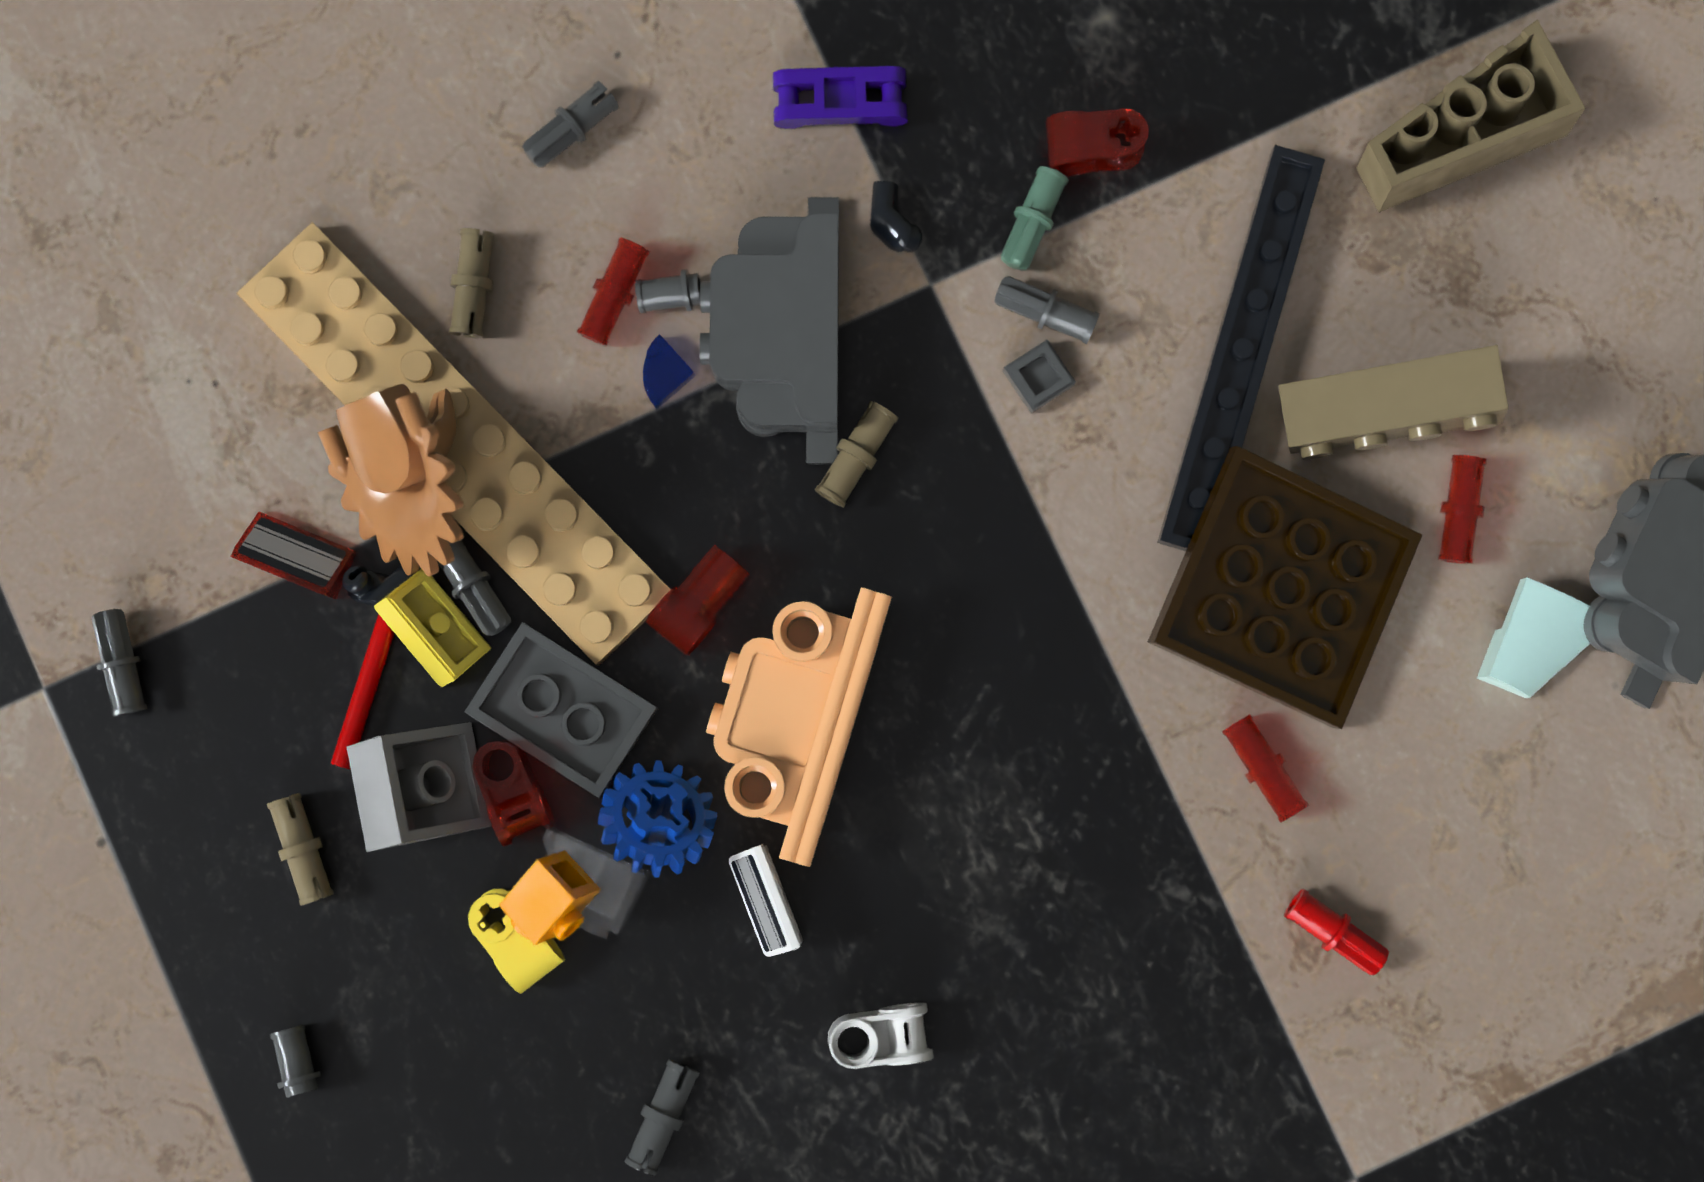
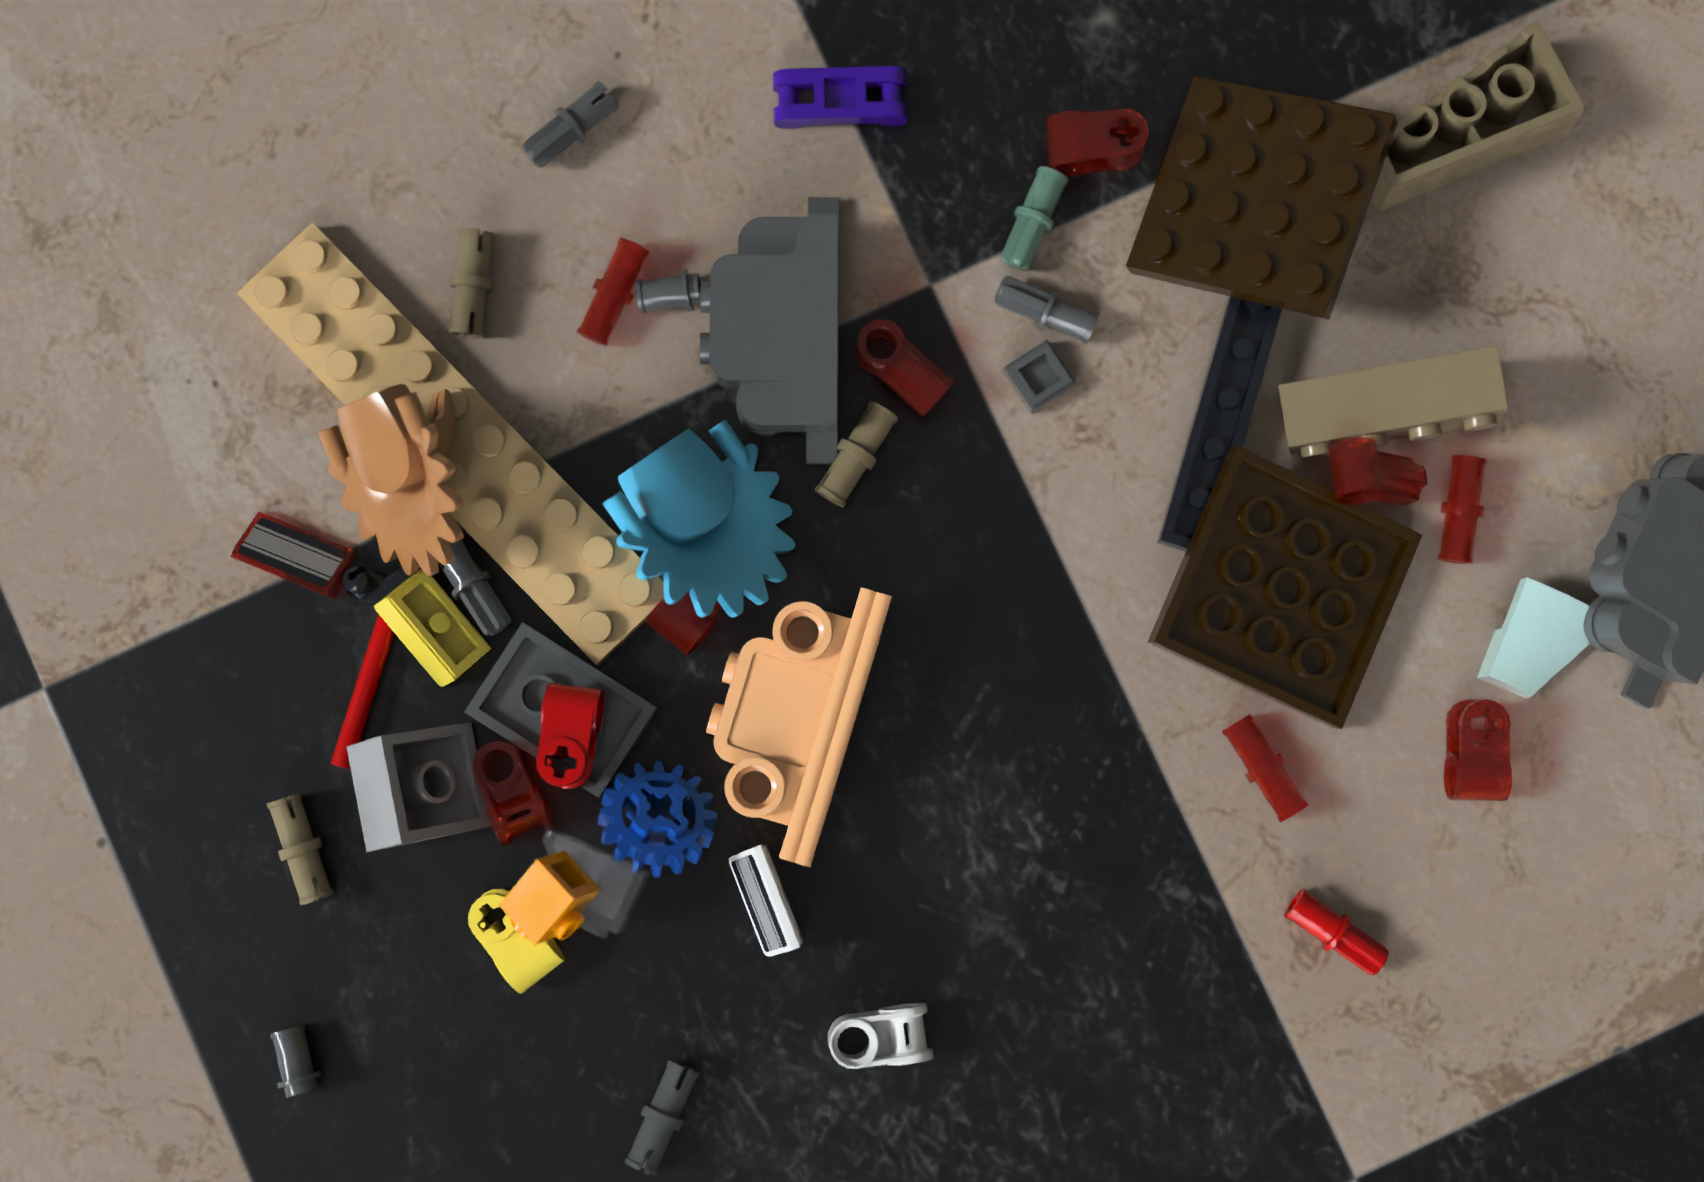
dark grey axle [91,609,147,717] -> none
clear blue tile [643,334,696,410] -> none
black arm [870,181,922,253] -> none
none -> red piece [536,683,605,789]
none -> medium azure piece [603,419,795,618]
none -> clear red piece [855,319,954,417]
none -> dark brown plate [1126,76,1398,320]
none -> clear red piece [1328,438,1428,506]
none -> clear red piece [1443,699,1512,801]

